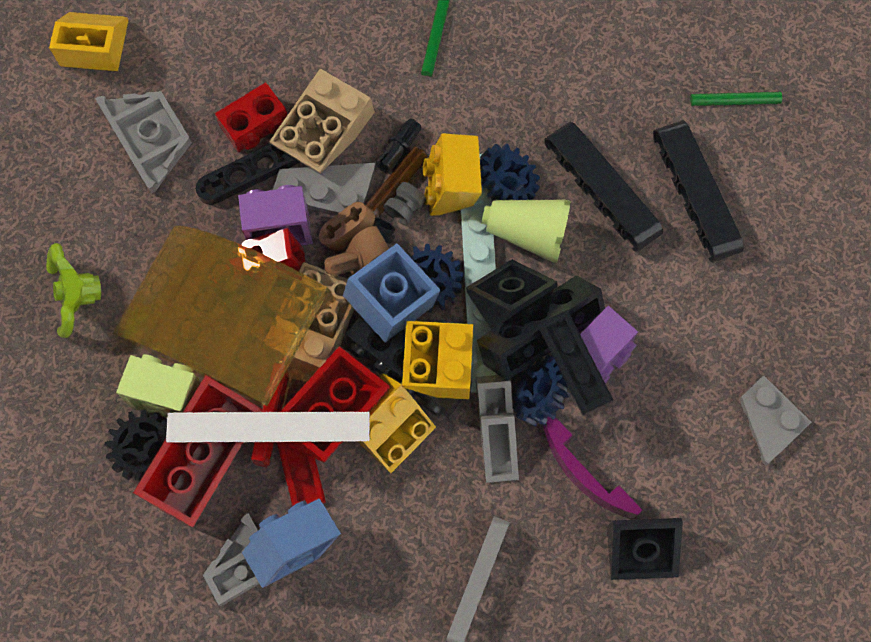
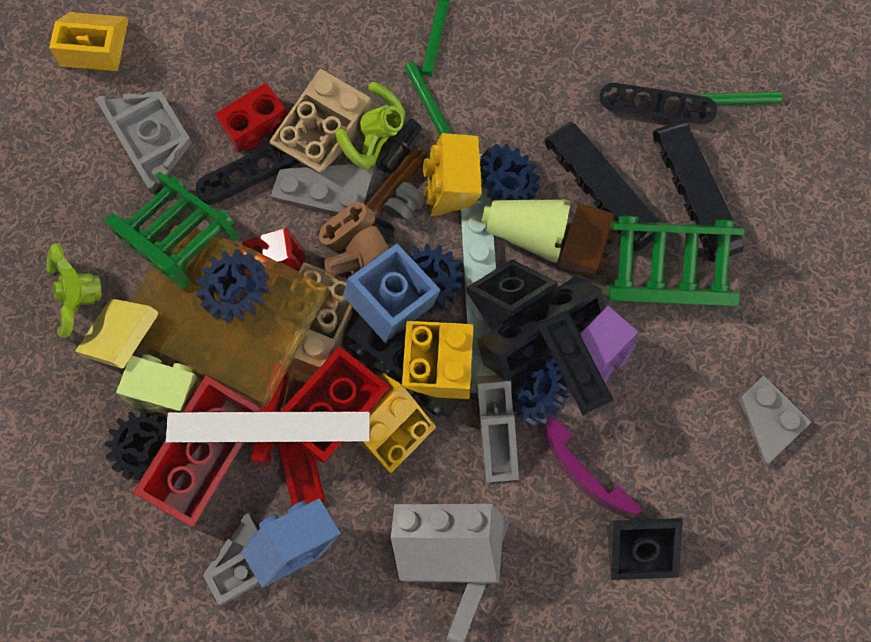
medium lavender brick [238,185,313,245] -> none
none -> light yellow tile [75,298,159,369]
none -> green fence [104,171,239,290]
none -> dark blue gear [196,249,270,323]
none -> lime piece [335,82,406,170]
none -> light grey slope [391,504,504,584]
none -> green bar [404,61,452,136]
none -> reddish brown brick [558,203,616,280]
none -> black beam [599,82,717,124]
none -> green fence [606,216,745,306]

